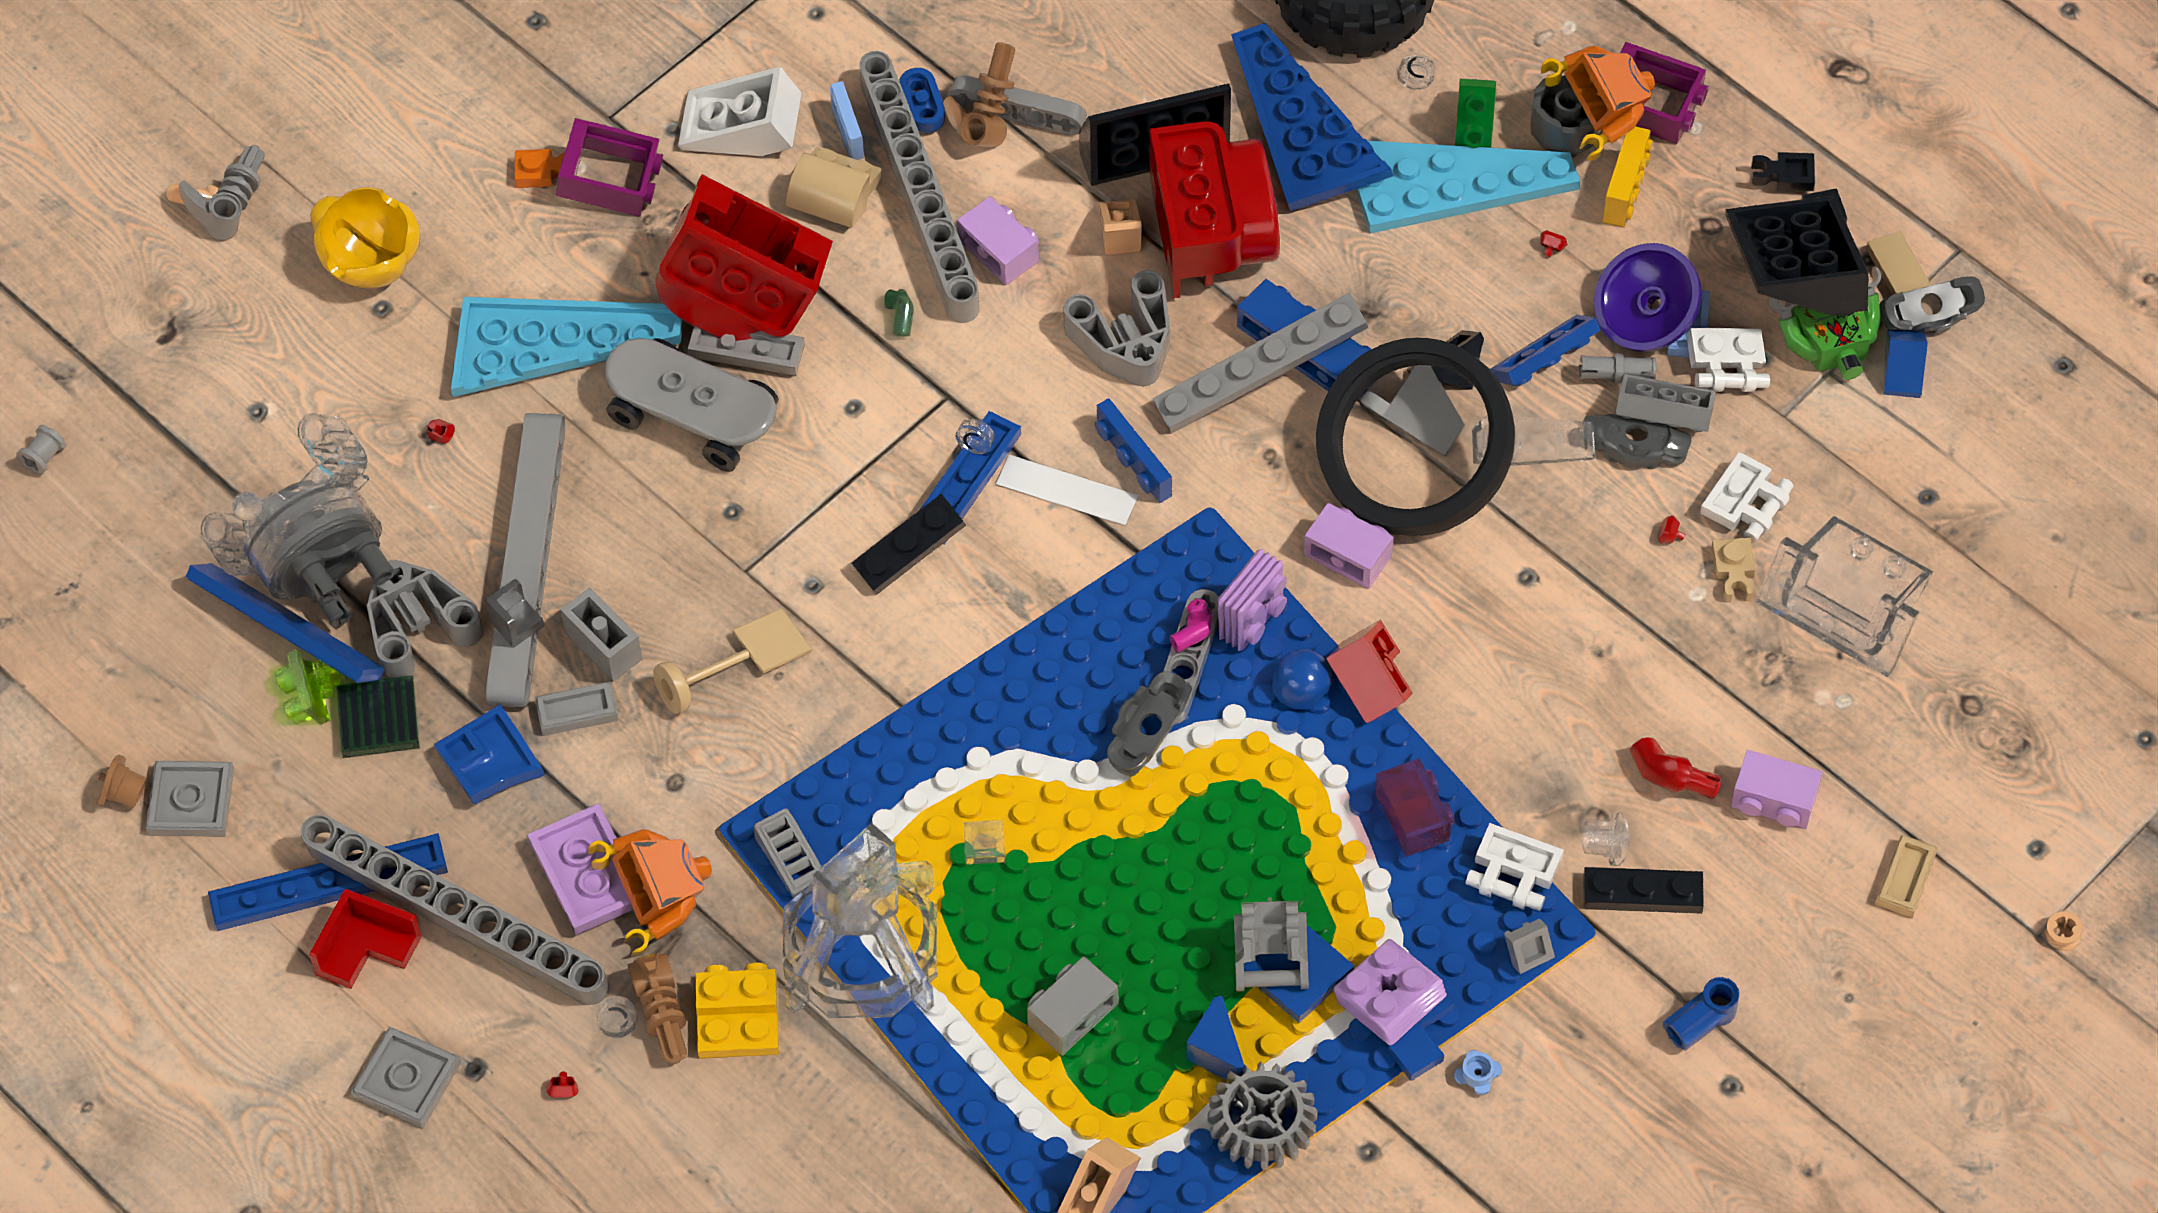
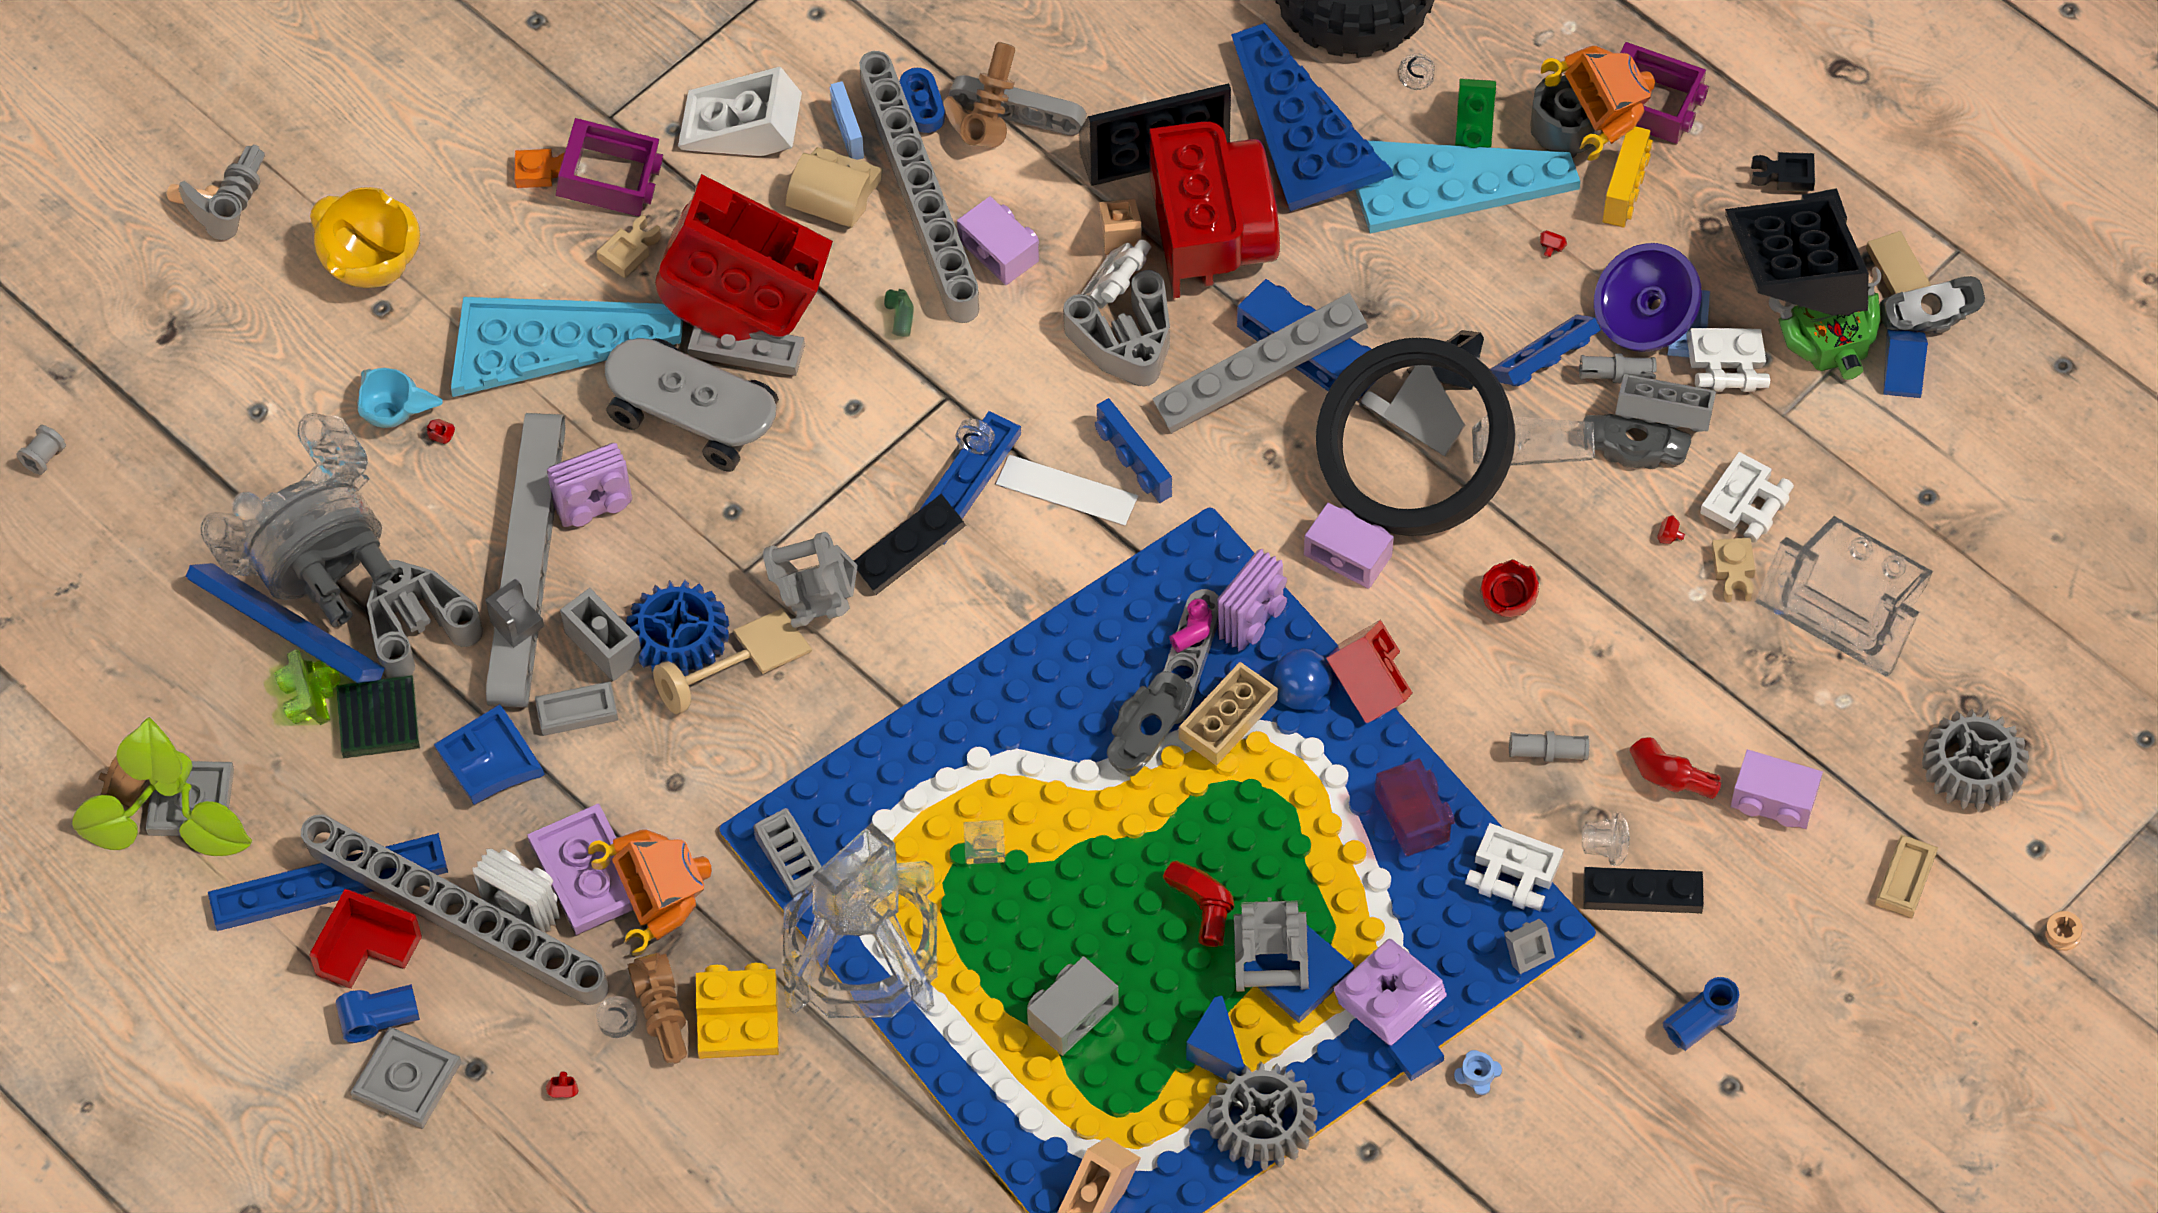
none -> lime plant [72,717,252,856]
none -> blue piece [335,984,420,1043]
none -> medium azure piece [357,368,443,428]
none -> white brick [472,849,560,933]
none -> lavender brick [547,443,632,527]
none -> tan plate [597,215,661,278]
none -> blue gear [626,580,729,676]
none -> light grey piece [763,532,858,628]
none -> white plate [1081,240,1151,309]
none -> red arm [1163,861,1234,947]
none -> tan piece [1179,662,1278,766]
none -> red hair [1480,559,1539,618]
none -> light grey pin [1509,731,1590,762]
none -> light grey gear [1922,709,2029,812]

